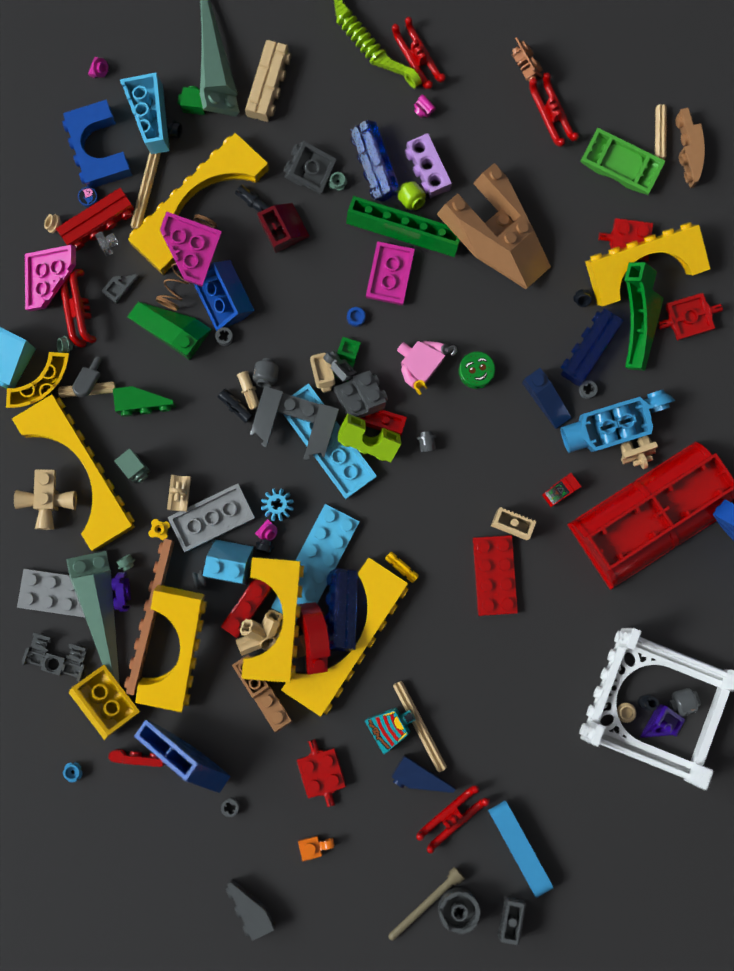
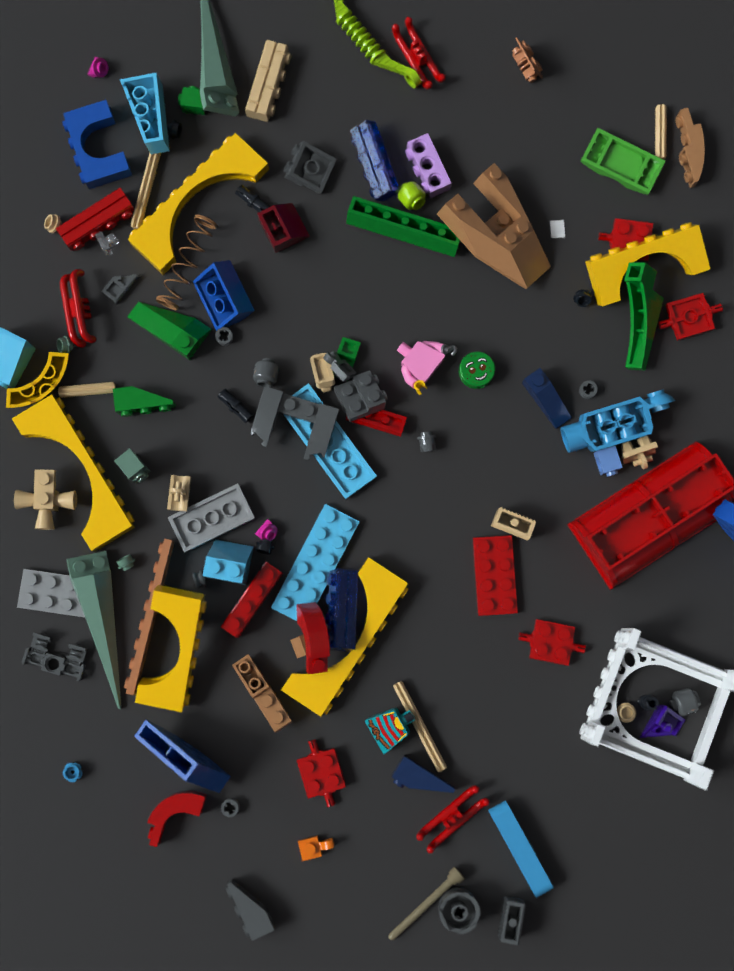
dark pink plate [25,245,76,311] -> none
yellow slope [69,665,140,740] -> none
dark grey piece [72,356,102,397] -> none
tile [78,187,98,207] -> none
red hinge [108,749,166,767] -> none
dark purple plate [112,572,131,612] -> none
yellow plate [148,519,170,540] -> none
dark pink plate [160,211,222,287] -> none
tan piece [236,610,283,656] -> none
tan axle [237,371,259,410] -> none
yellow arch [241,557,304,683] -> none
medium azure gear [261,488,294,521] -> none
sand green plate [329,172,347,191] -> none
lime arch [338,413,401,463] -> none
blue tile [347,307,366,327] -> none
dark pink plate [366,241,415,305] -> none
yellow axle [385,552,419,583] -> none
dark pink plate [414,95,436,118] -> none
red piece [529,72,579,147] -> none
leg [542,473,582,507] -> none
clear blue brick [560,308,623,387] -> none
none -> red arch [147,791,207,847]
none -> red plate [518,619,586,666]
none -> white sticker [550,220,565,238]
none -> medium blue brick [593,446,623,477]

